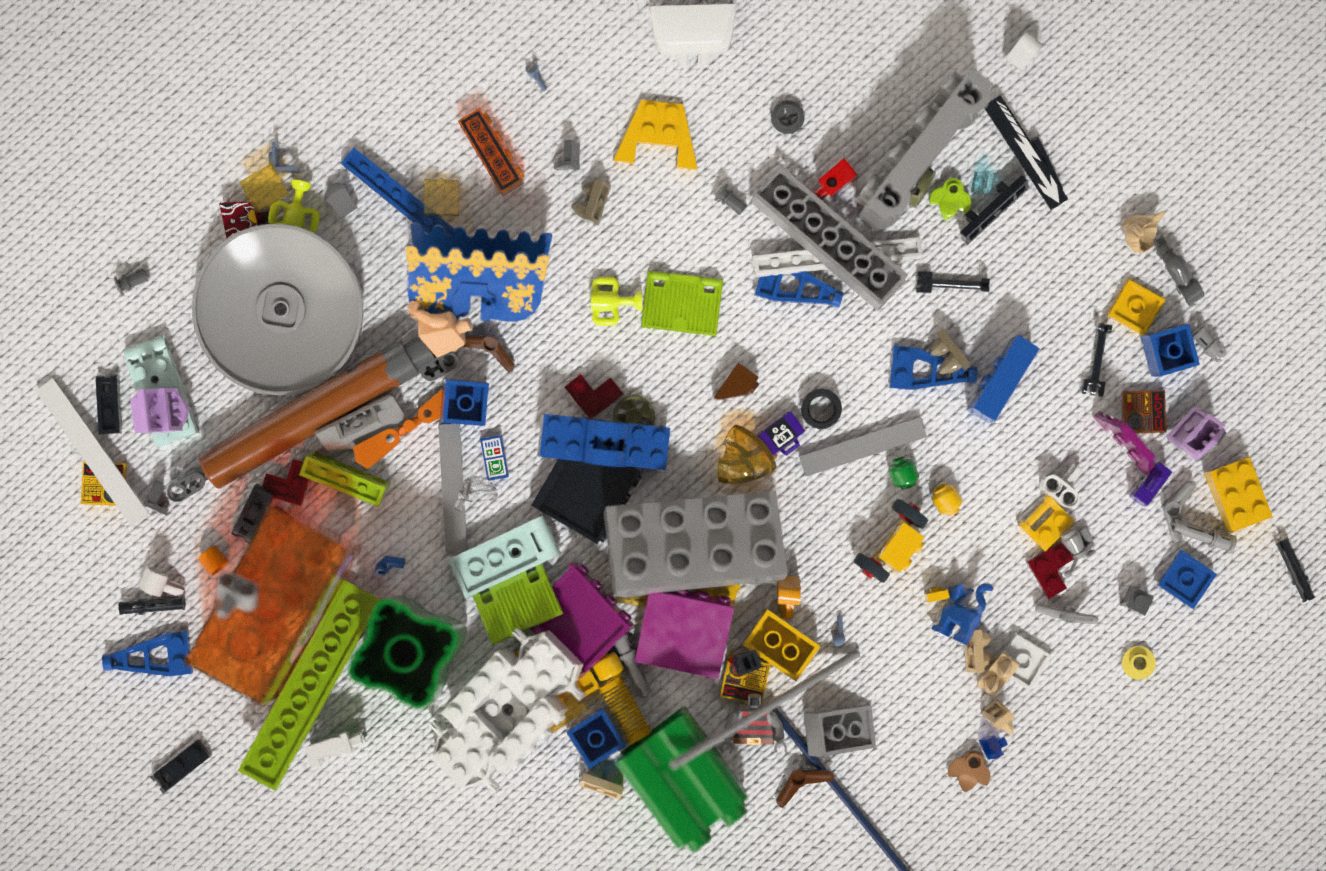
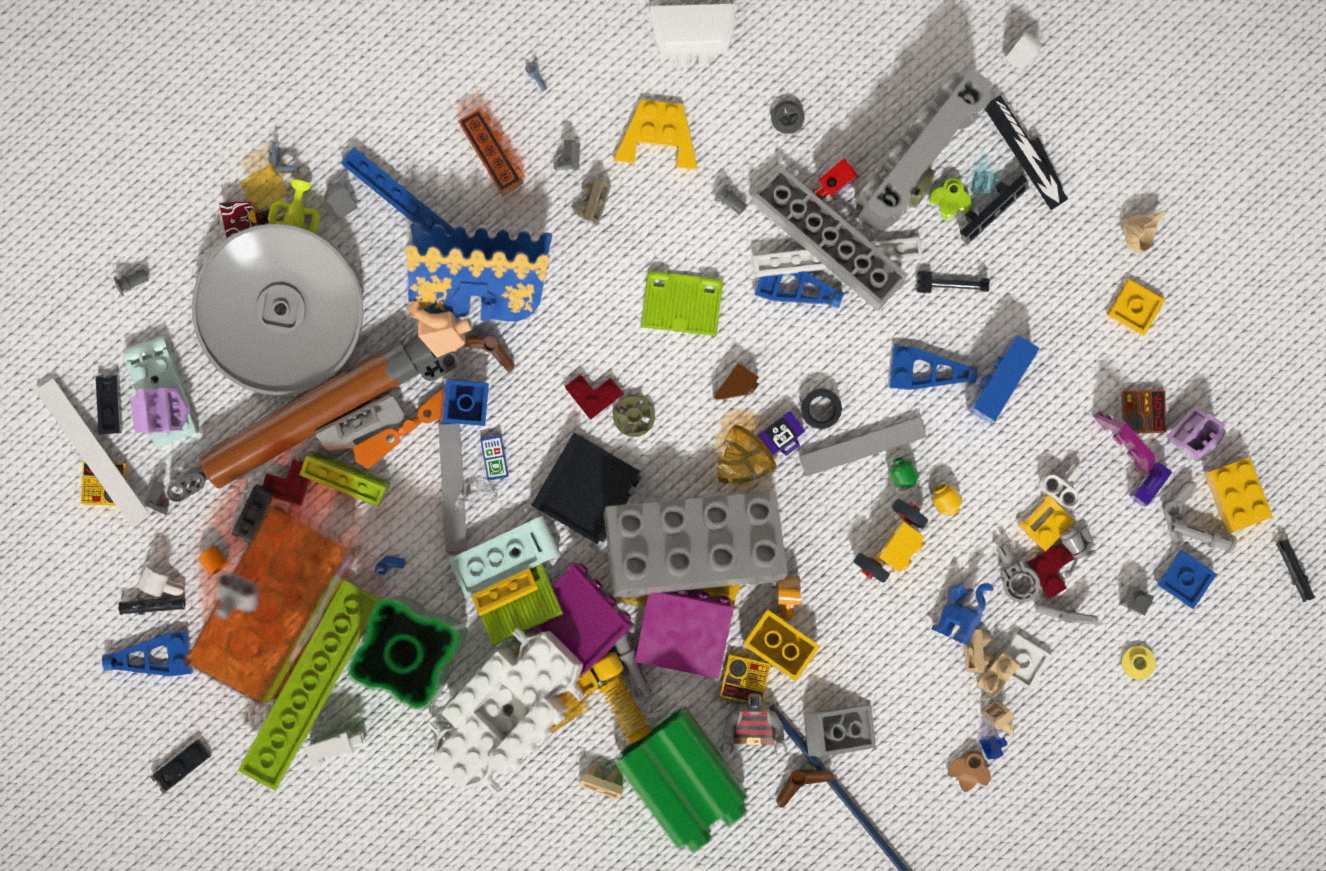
clear yellow piece [424,177,459,217] -> none
blue piece [537,413,670,470] -> none
blue brick [566,709,626,770] -> none
neon yellow piece [591,277,642,326] -> none
light grey piece [669,649,860,769] -> none
black leg [727,649,762,676] -> none
sand blue hand [832,616,845,647] -> none
yellow plate [924,586,950,603] -> none
dark tan tile [930,328,971,374] -> none
black hinge [1081,323,1112,397] -> none
blue brick [1140,324,1200,377] -> none
dark grey piece [1156,236,1205,306] -> none
light grey piece [1192,325,1226,362] -> none
none -> yellow plate [471,568,538,616]
none -> light grey pin [996,543,1040,603]

